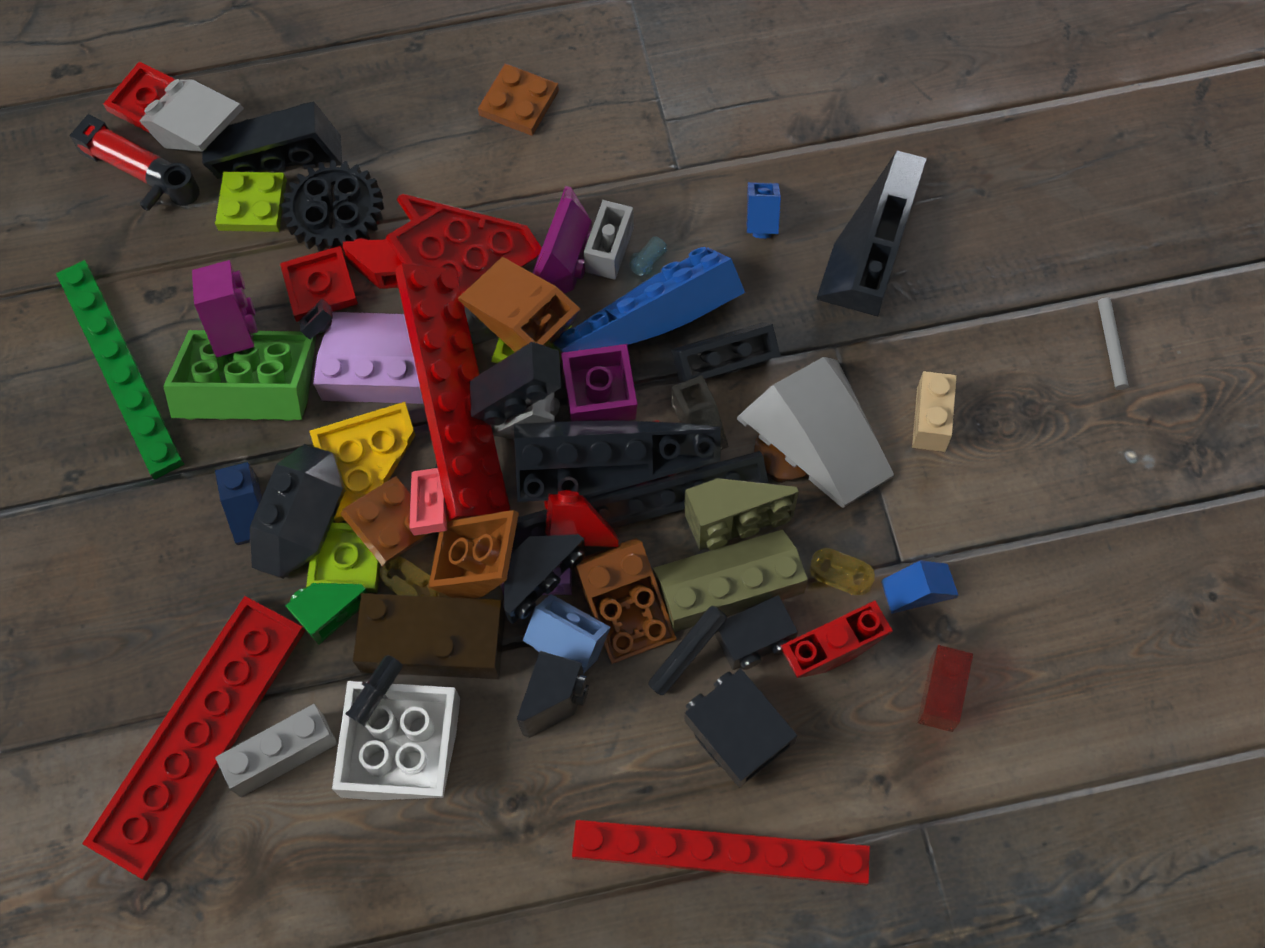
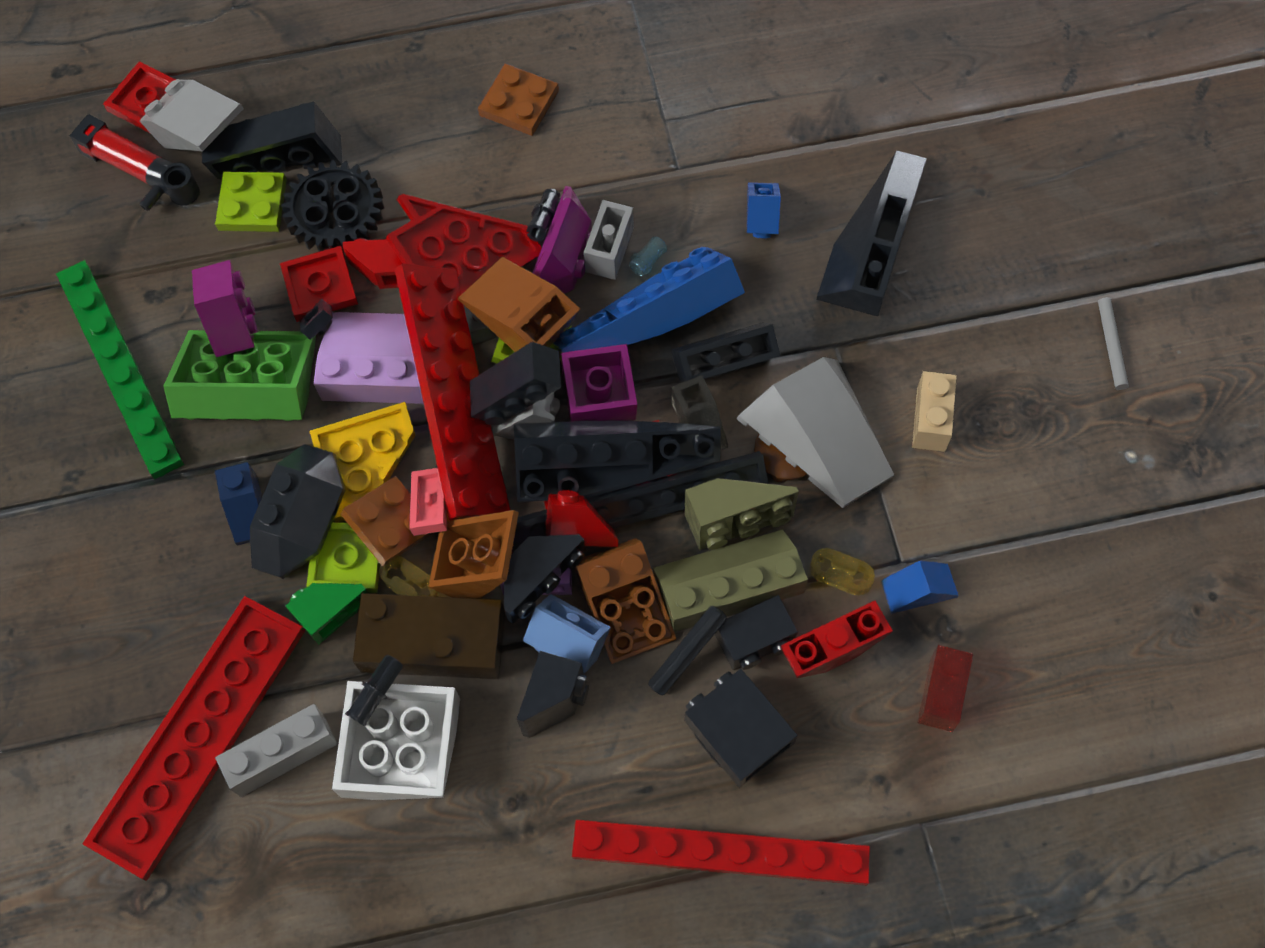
none -> black pin [526,188,561,242]

